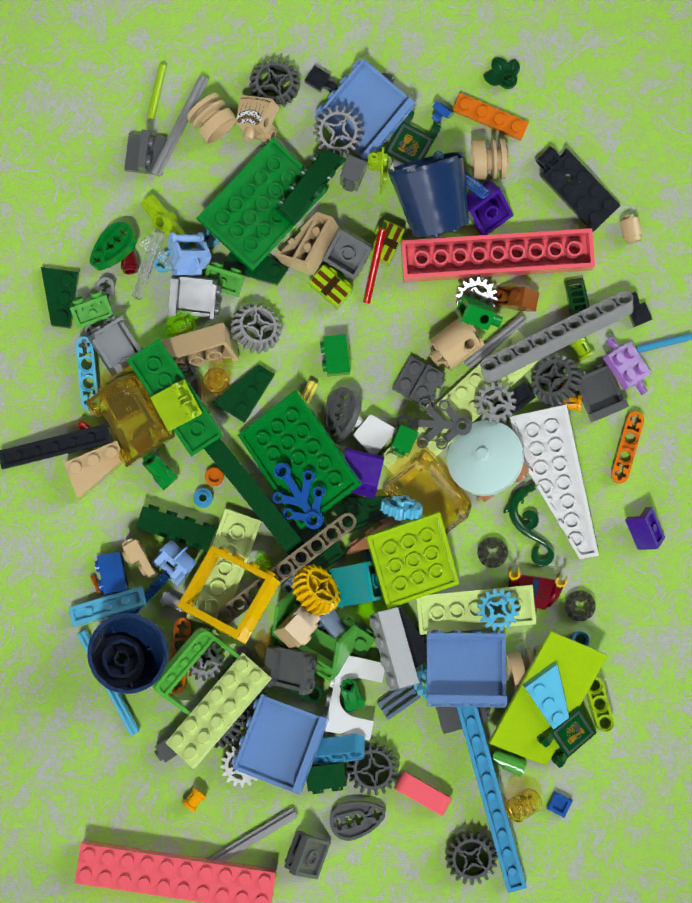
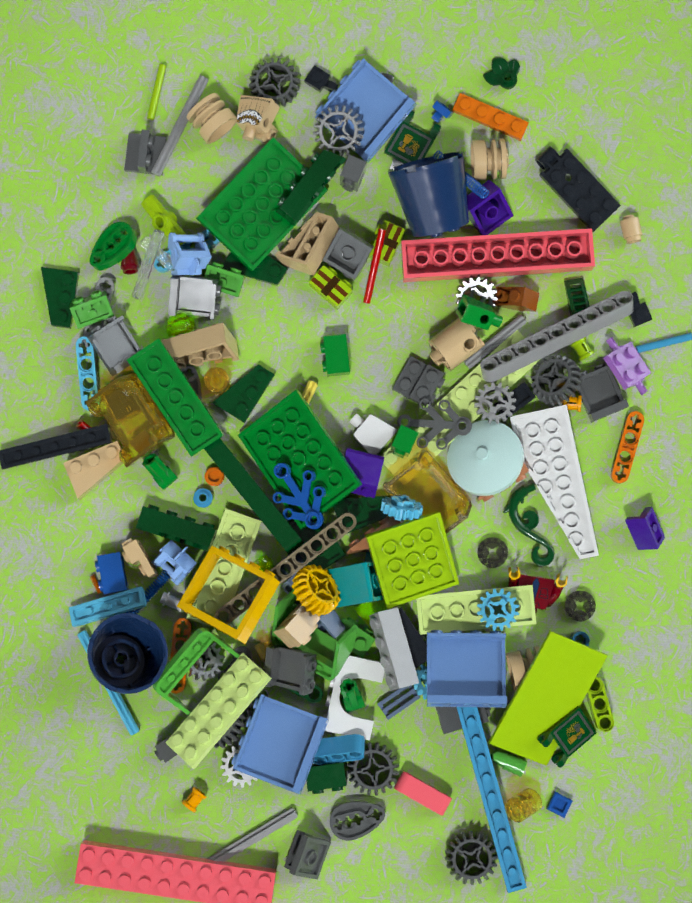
lime hinge [150,379,203,432] -> none
light grey gear [230,303,282,354] -> none
dark grey piece [324,387,361,443] -> none
lime hinge [368,147,387,194] -> none
medium azure wing [523,661,569,729] -> none

